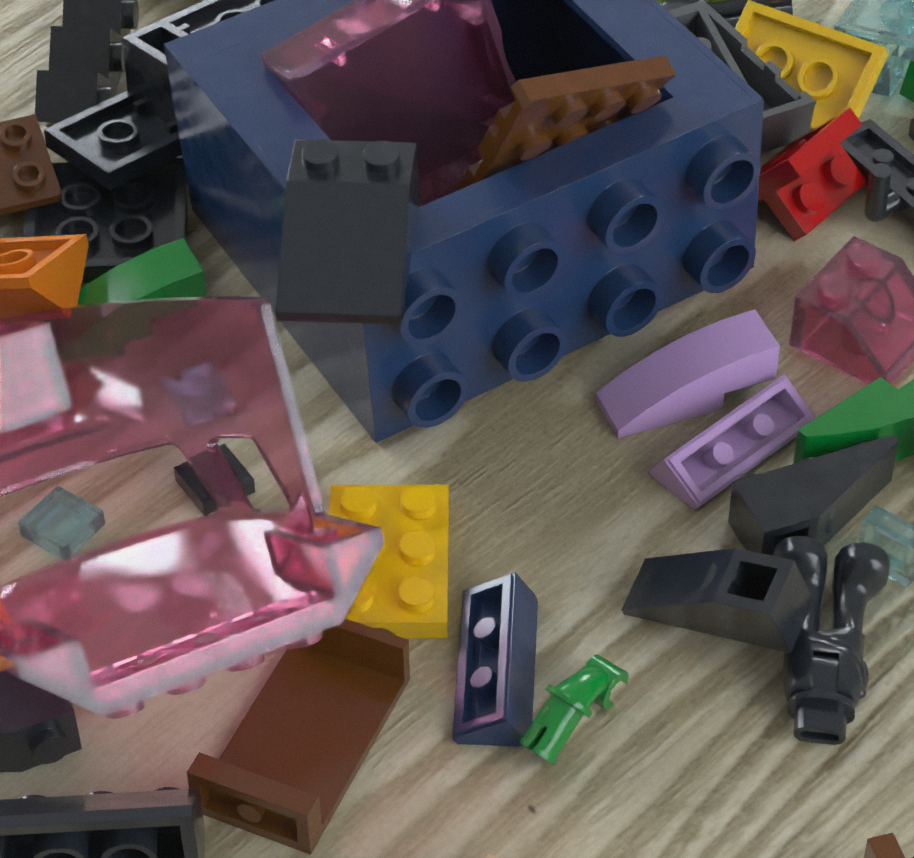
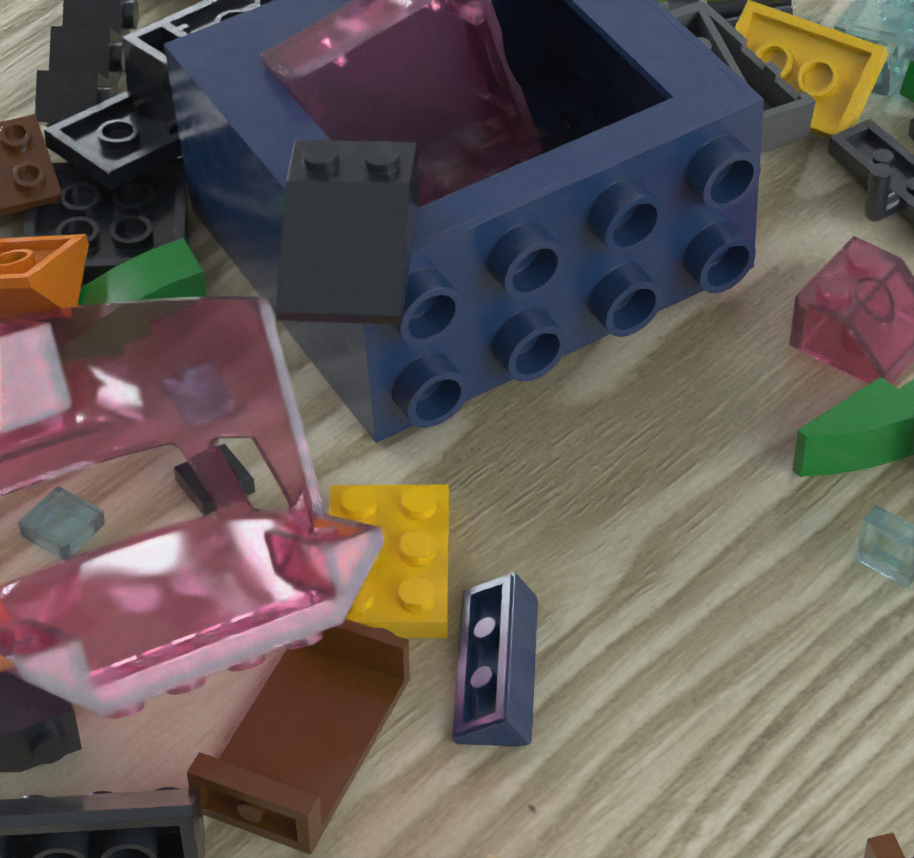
reddish brown wing [455,55,677,192] -> none
green piece [518,654,629,765] -> none
lavender slope [595,309,780,439] -> none
black slope [621,548,814,653] -> none
lavender slope [648,374,816,510] -> none
black slope [728,434,899,556] -> none
red bracket [758,108,867,241] -> none
black piece [773,536,890,745] -> none

